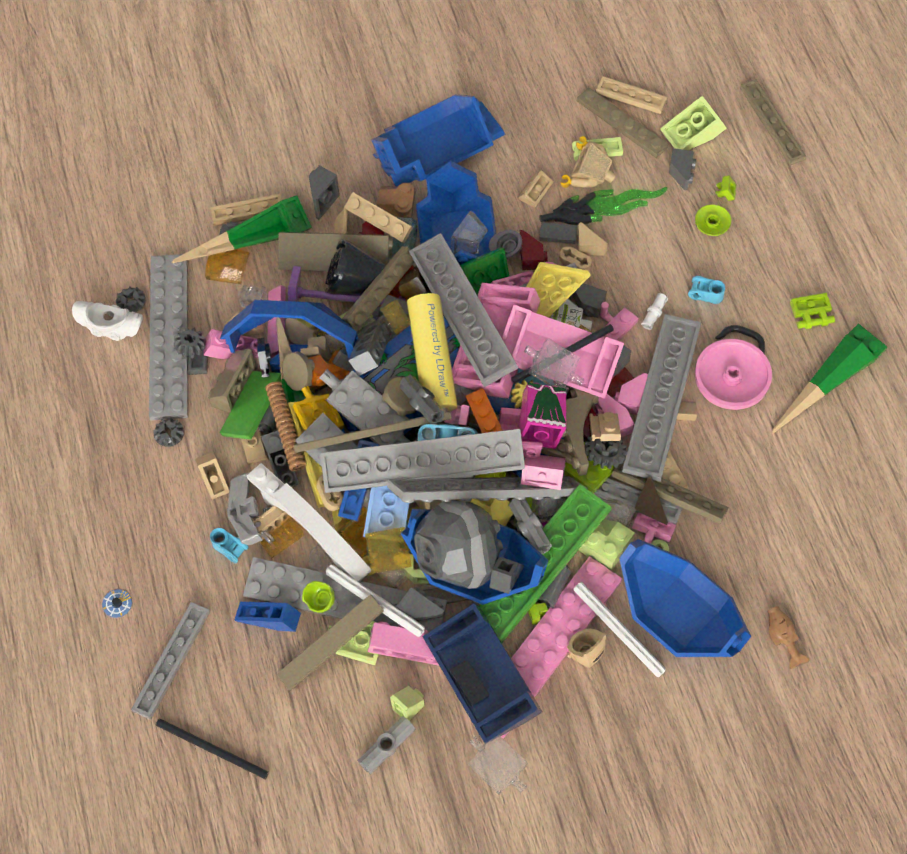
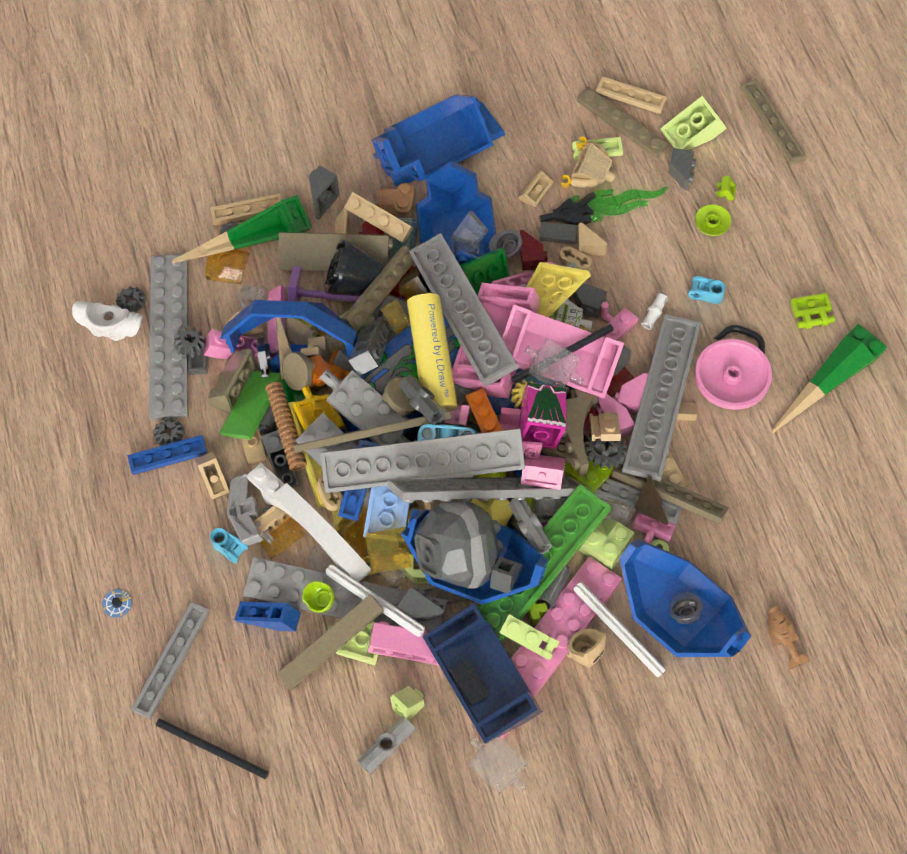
none -> blue plate [127,435,208,475]
none -> yellowish green plate [499,614,560,661]
none -> flat silver piece [668,592,703,624]

